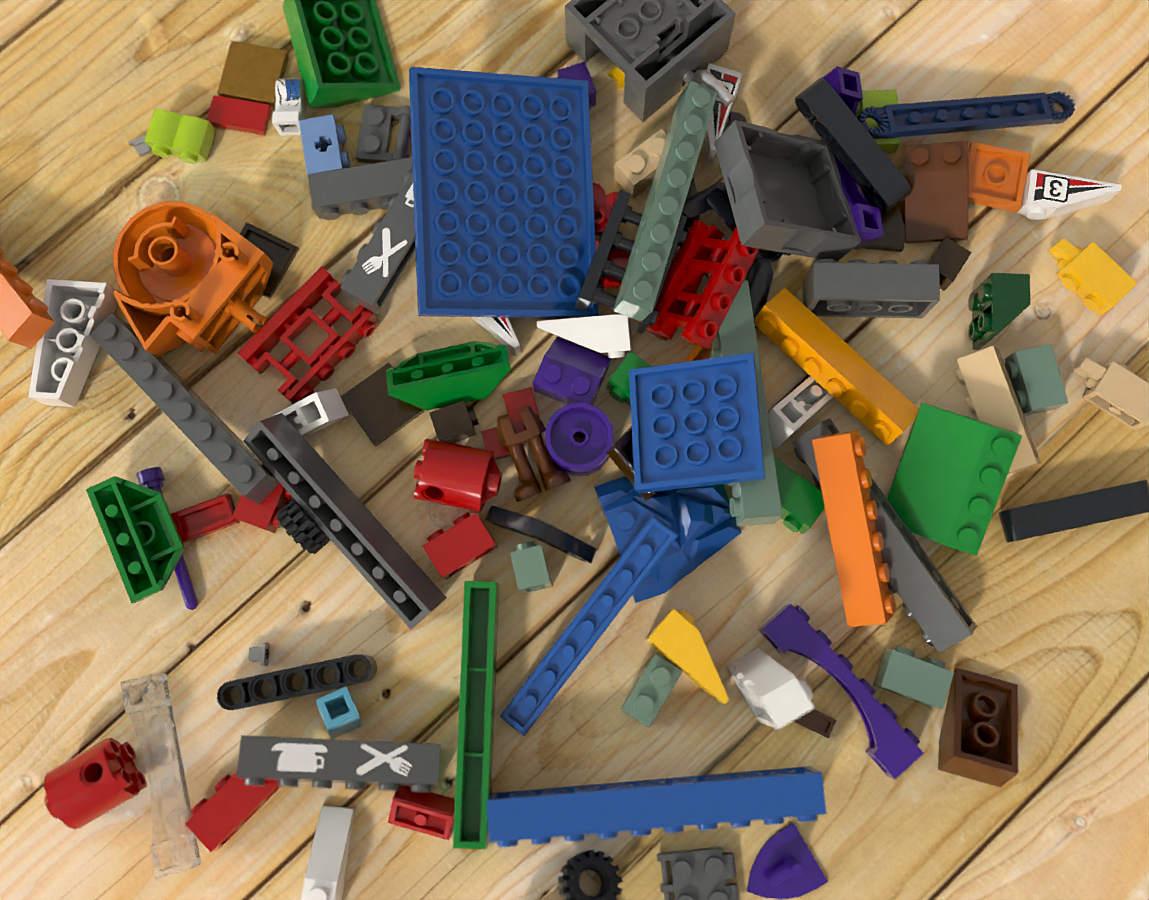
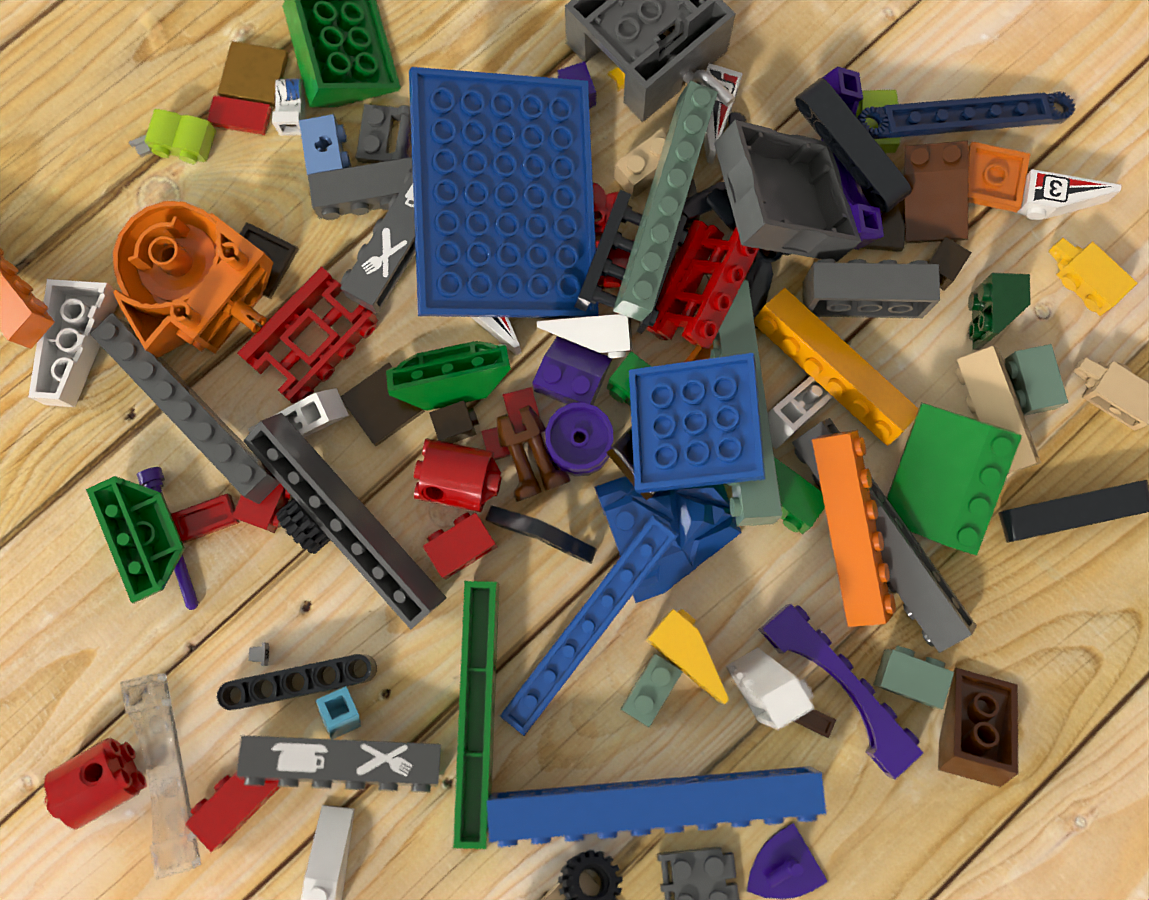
red slope [388,785,455,840] -> none
sand green brick [510,541,552,594] -> none

